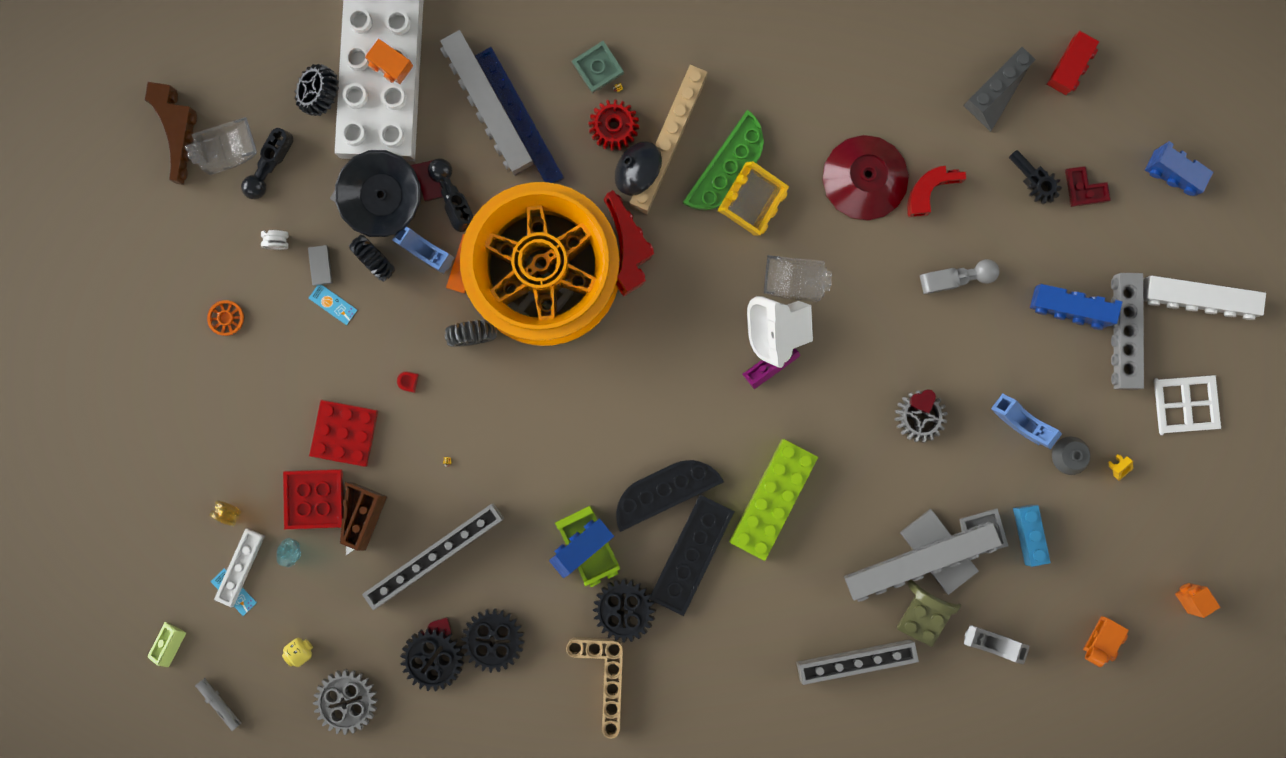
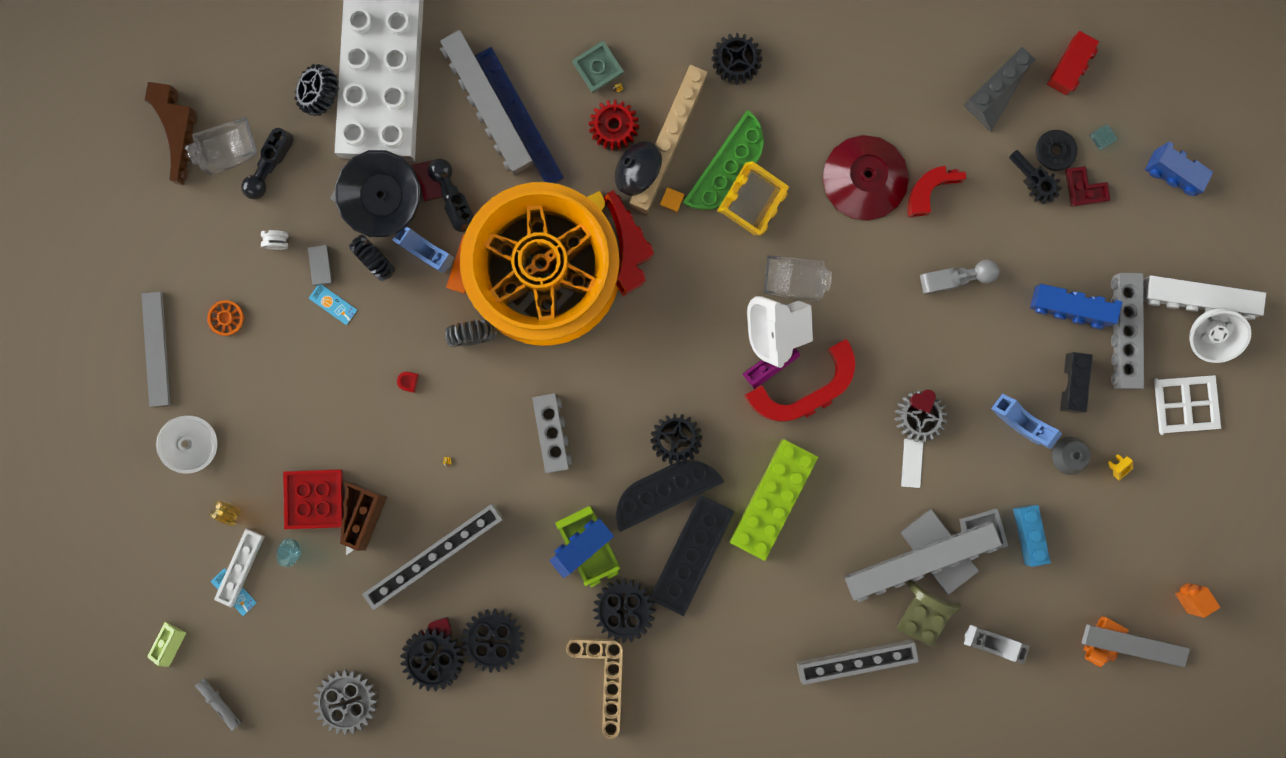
light yellow head [282,638,313,667] -> none
red plate [309,400,378,467] -> none
orange brick [365,38,413,84] -> none
none -> light grey tile [141,292,171,407]
none -> white dish [156,415,217,474]
none -> light grey brick [532,393,572,473]
none -> yellow tile [587,191,605,211]
none -> black gear [650,413,703,465]
none -> light orange tile [660,187,685,213]
none -> black gear [711,32,763,85]
none -> red arch [744,339,855,422]
none -> white sticker [901,439,923,488]
none -> black wheel [1036,130,1077,171]
none -> black arch [1060,352,1093,413]
none -> light grey tile [1081,624,1190,667]
none -> clear light blue tile [1089,124,1118,151]
none -> white piece [1189,308,1251,363]

